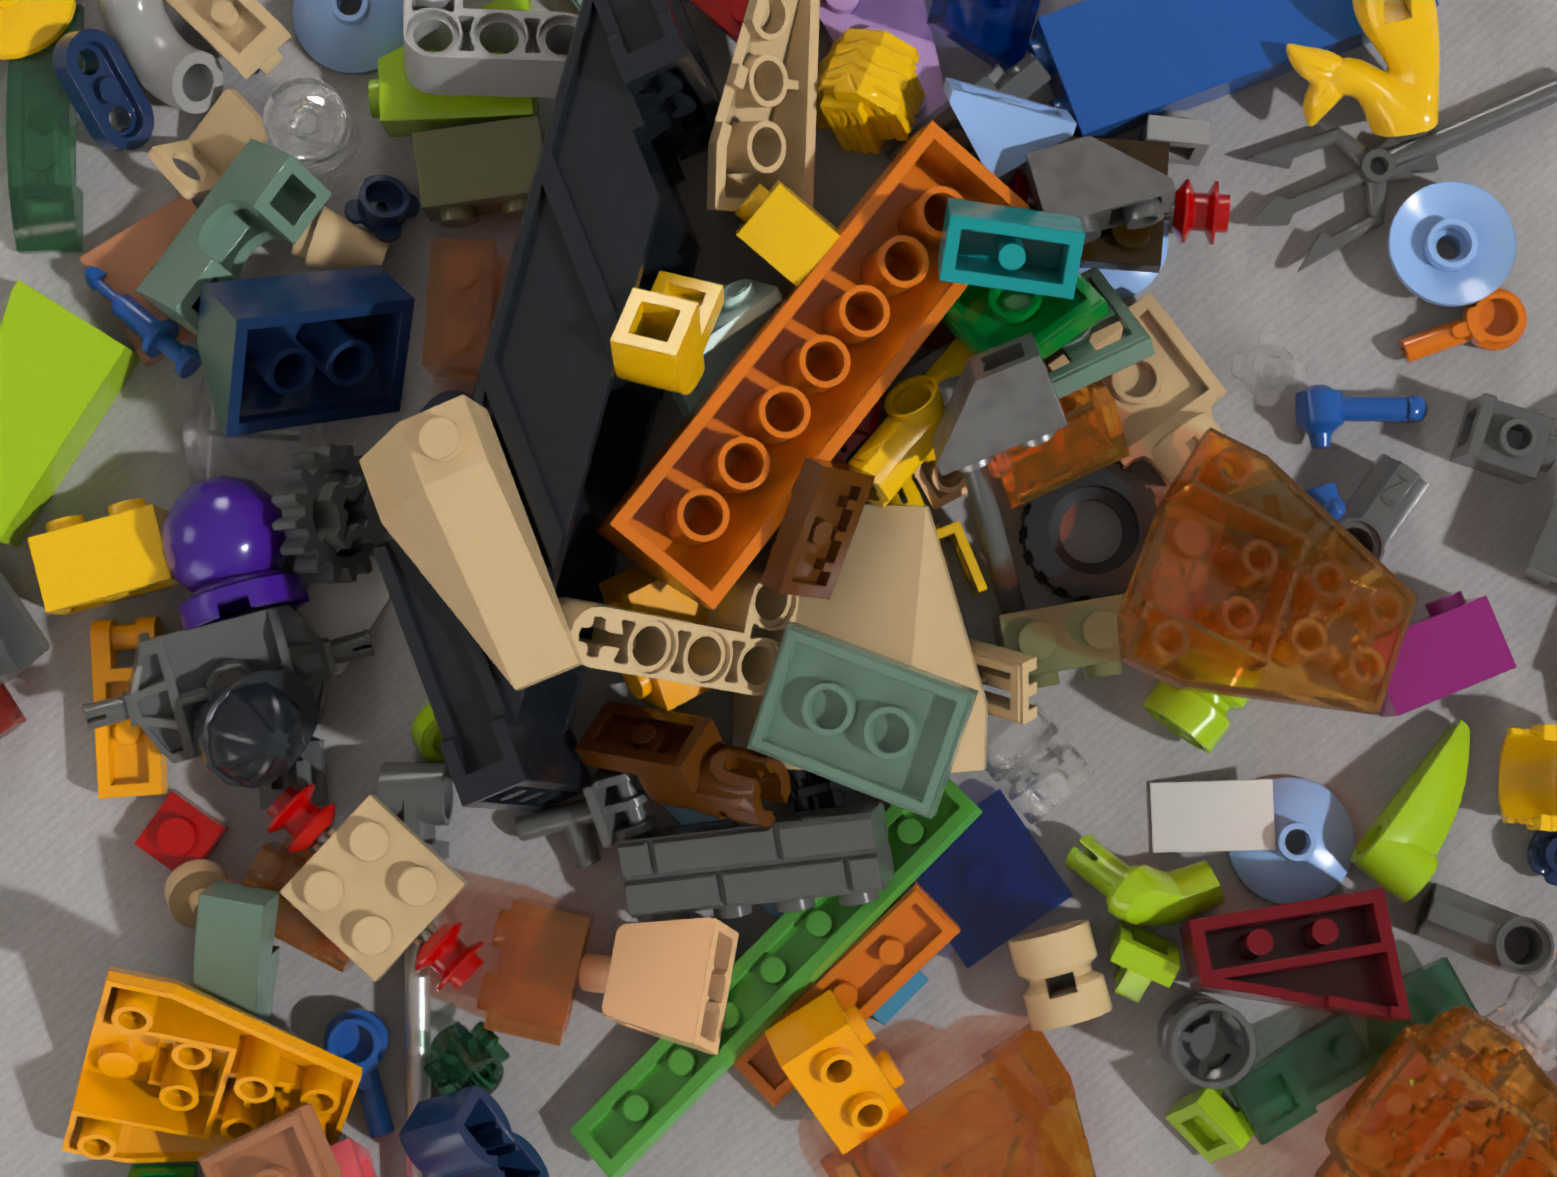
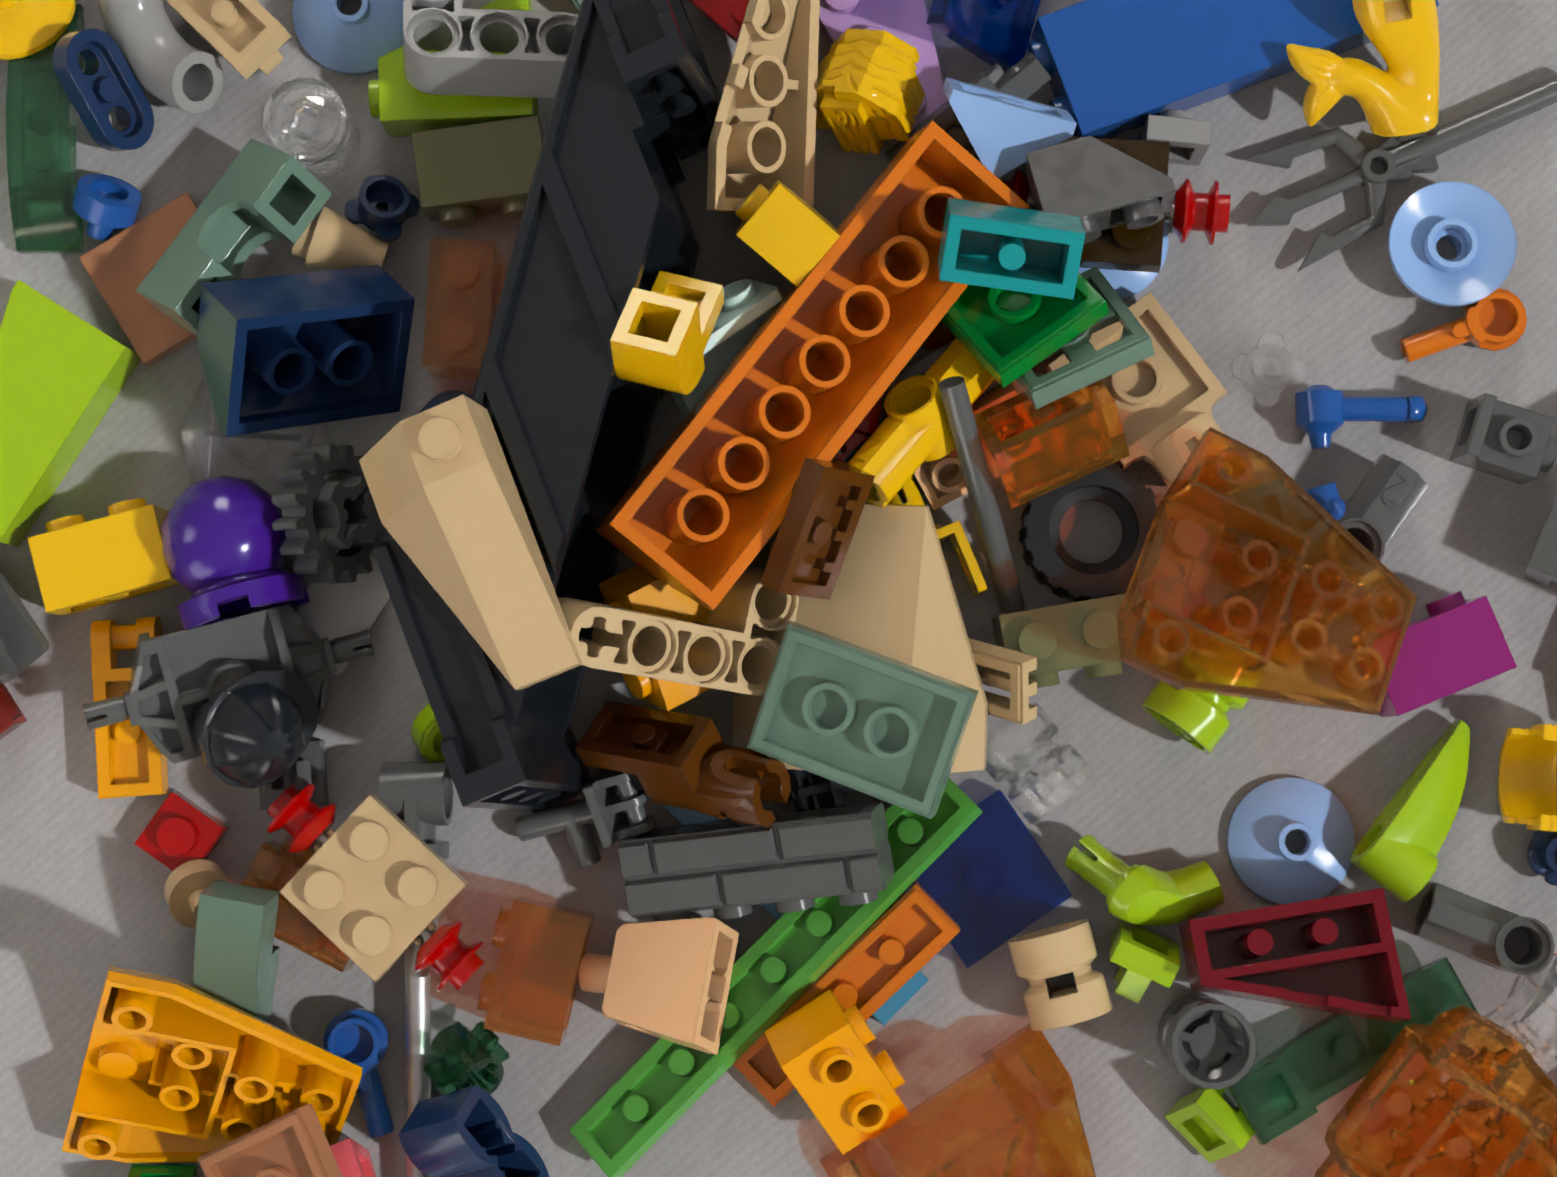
blue piece [84,266,202,379] -> none
tan bracket [147,88,272,200] -> none
flat silver slope [932,332,1068,476] -> none
white sticker [1150,779,1276,853] -> none
none -> blue tile [72,174,142,240]

